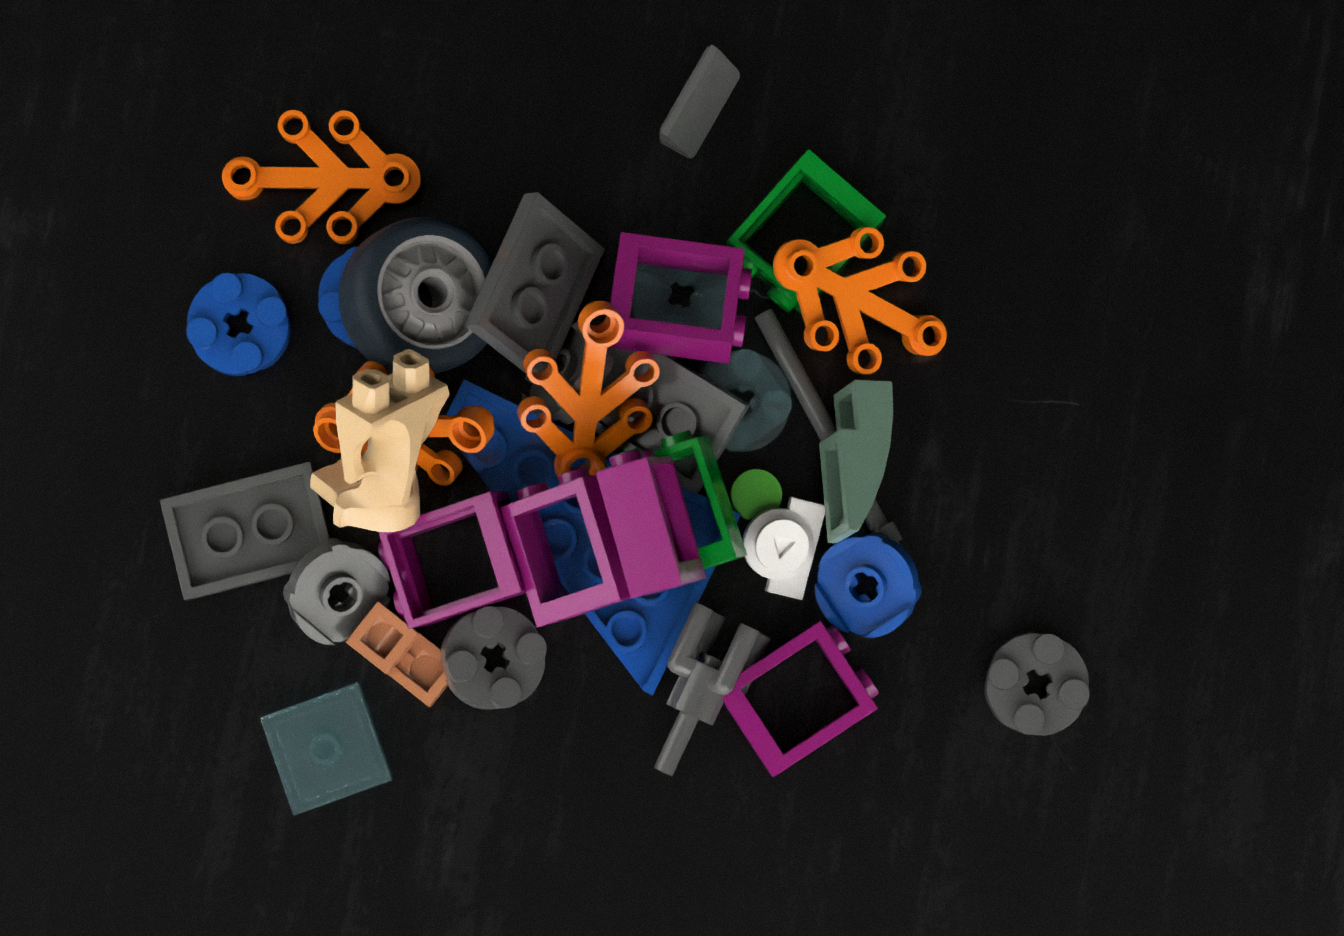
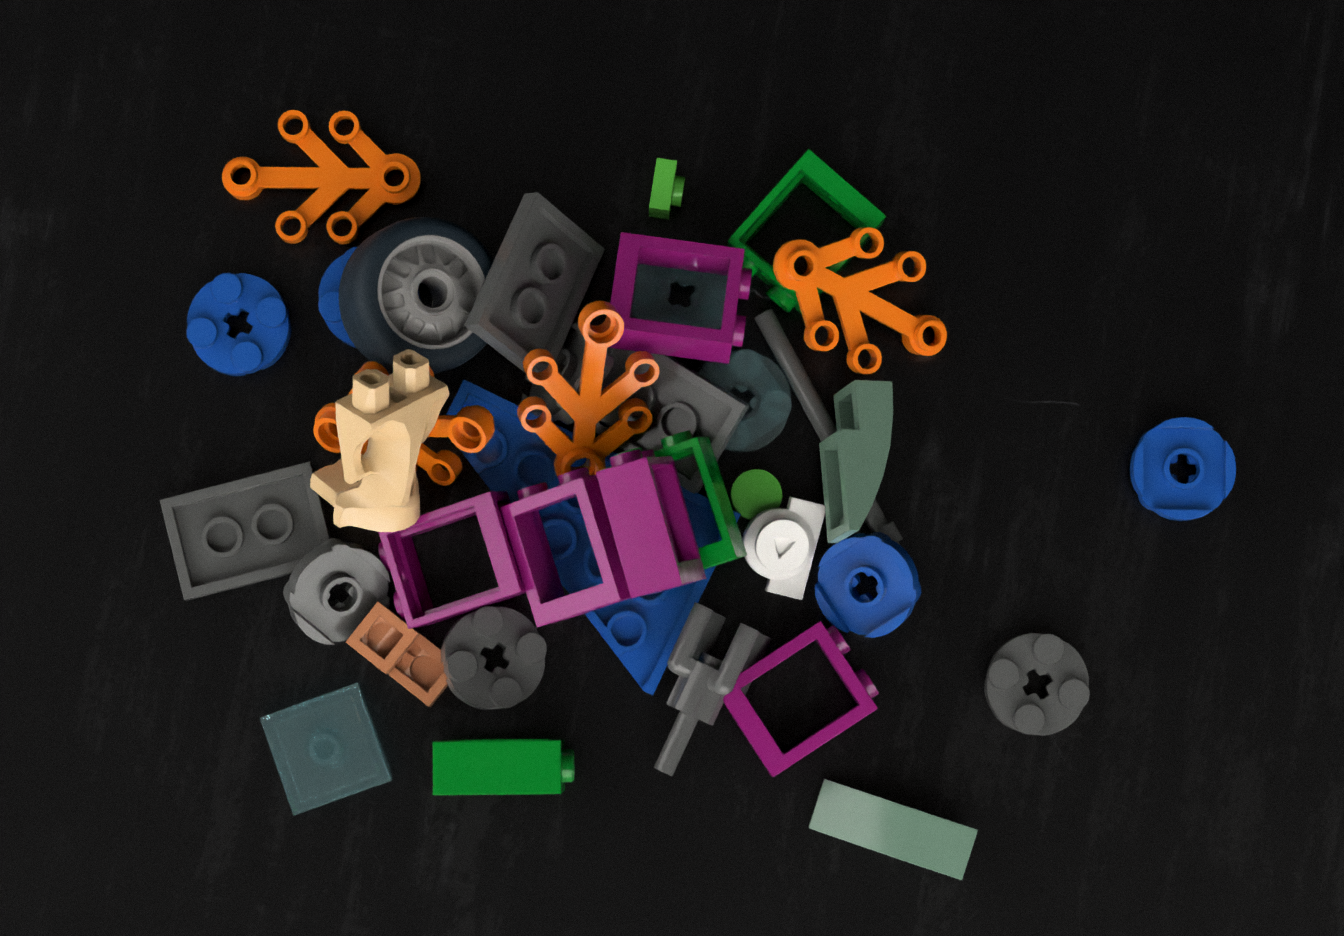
dark grey slope [659,45,740,159] -> none
none -> green window [433,739,575,795]
none -> bright green plate [649,158,685,220]
none -> sand green slope [808,779,978,880]
none -> blue plate [1130,417,1236,521]

